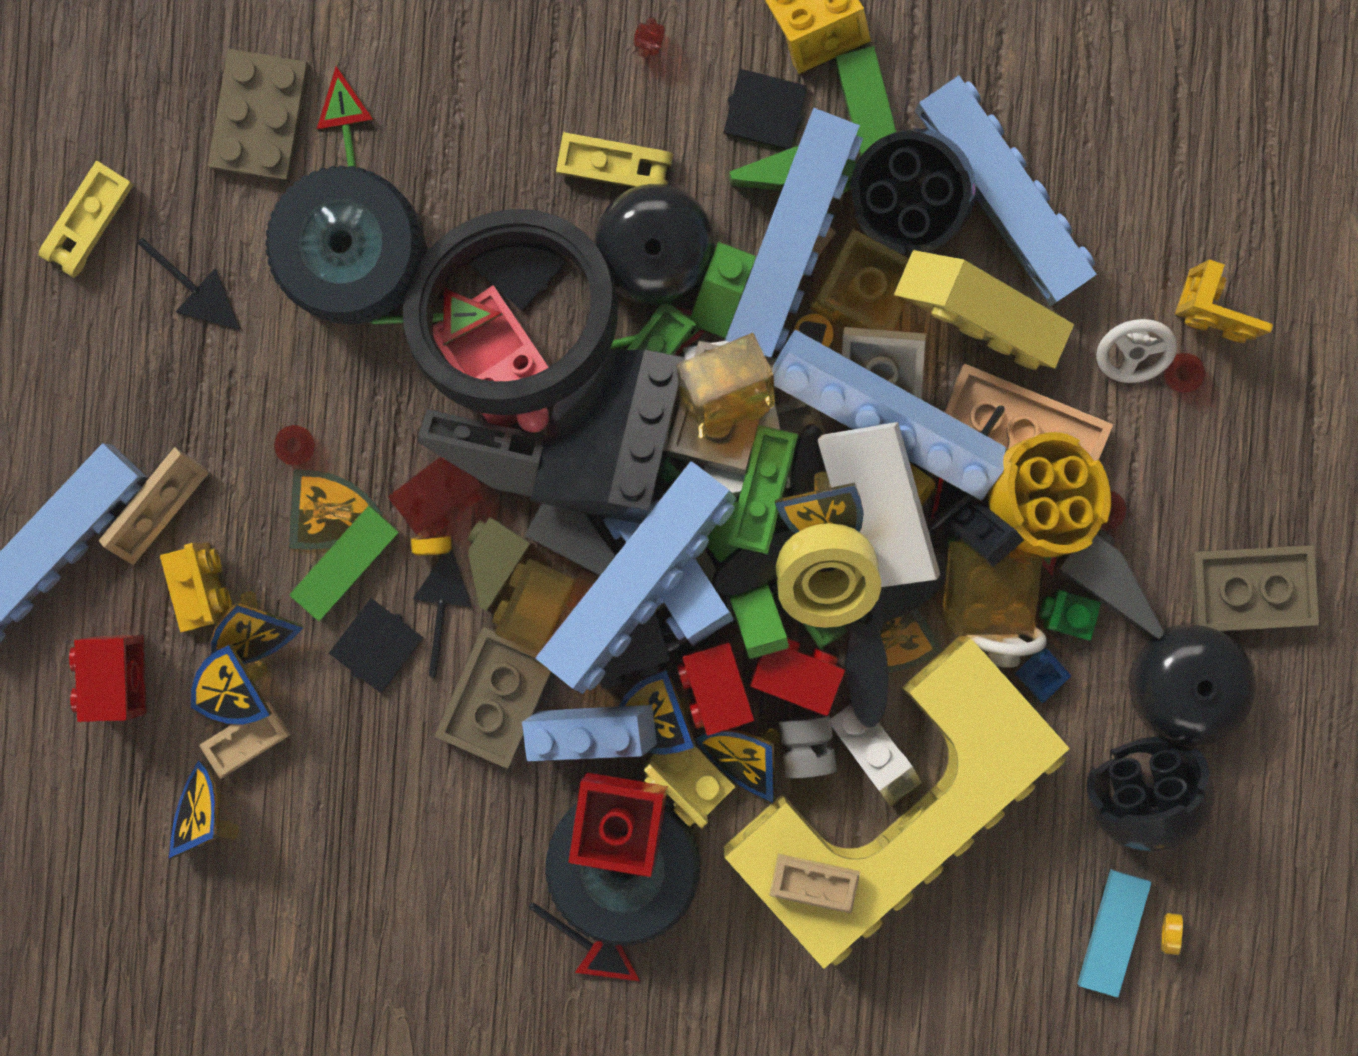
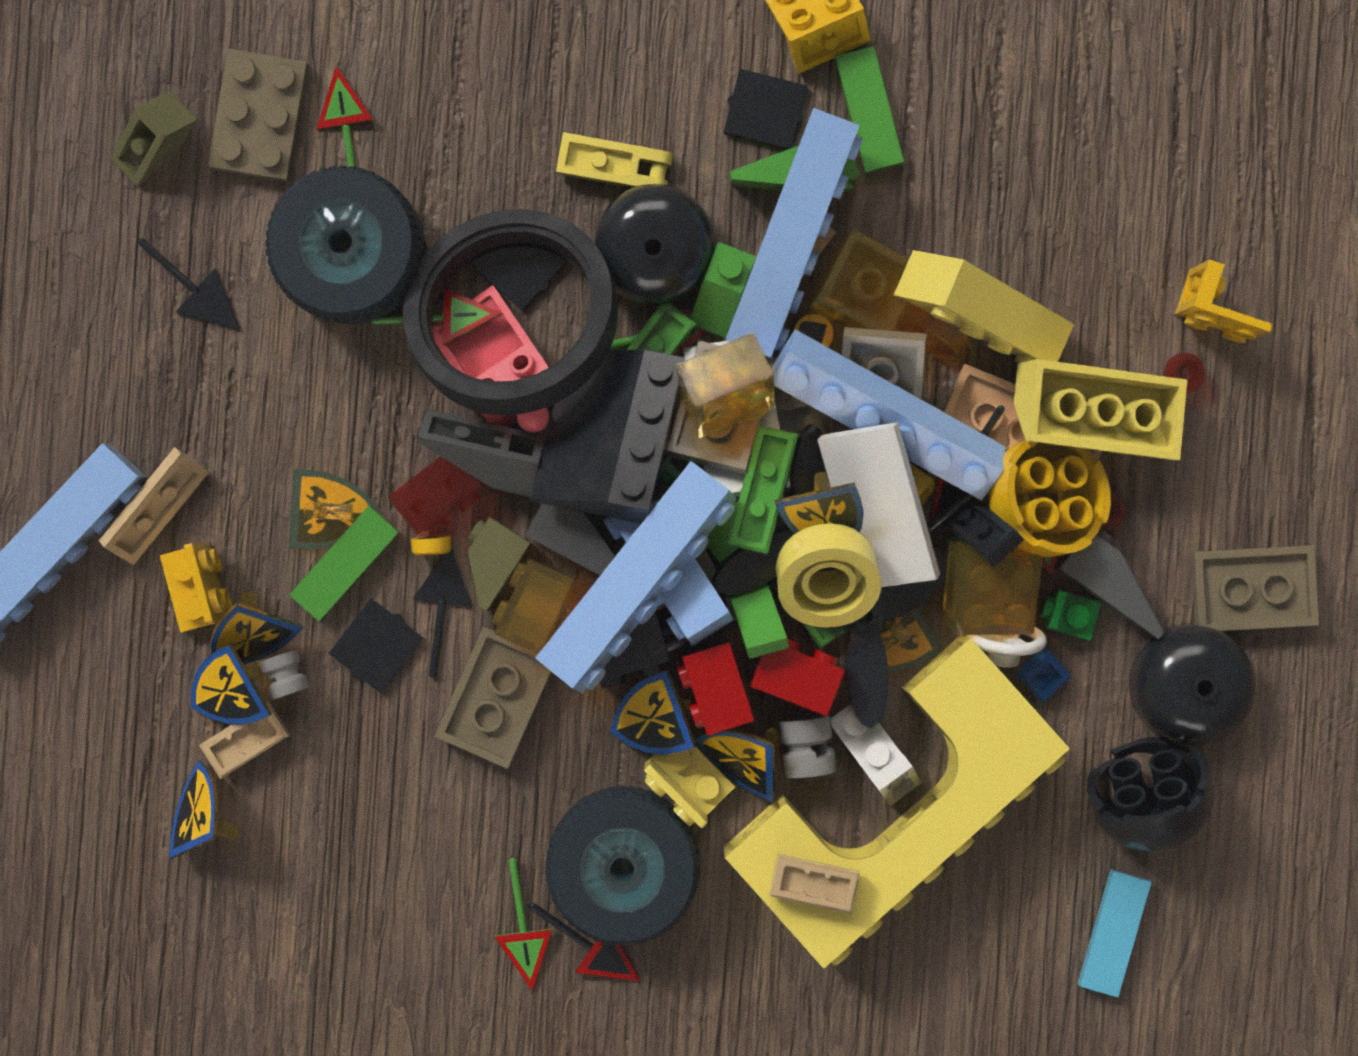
light yellow plate [39,160,134,278] -> none
red brick [69,635,147,722] -> none
clear red plate [274,425,315,465] -> none
light blue brick [522,705,657,761] -> none
red brick [568,773,668,877] -> none
clear red plate [633,17,665,58] -> none
black cylinder [850,128,976,254] -> none
light blue brick [915,75,1097,306] -> none
white piece [1096,319,1177,383] -> none
yellow tile [1161,913,1183,955] -> none
none -> olive slope [110,91,197,186]
none -> light grey wheel [259,649,310,700]
none -> piece [494,858,553,991]
none -> clear orange plate [896,303,972,366]
none -> light yellow slope [1014,359,1187,461]

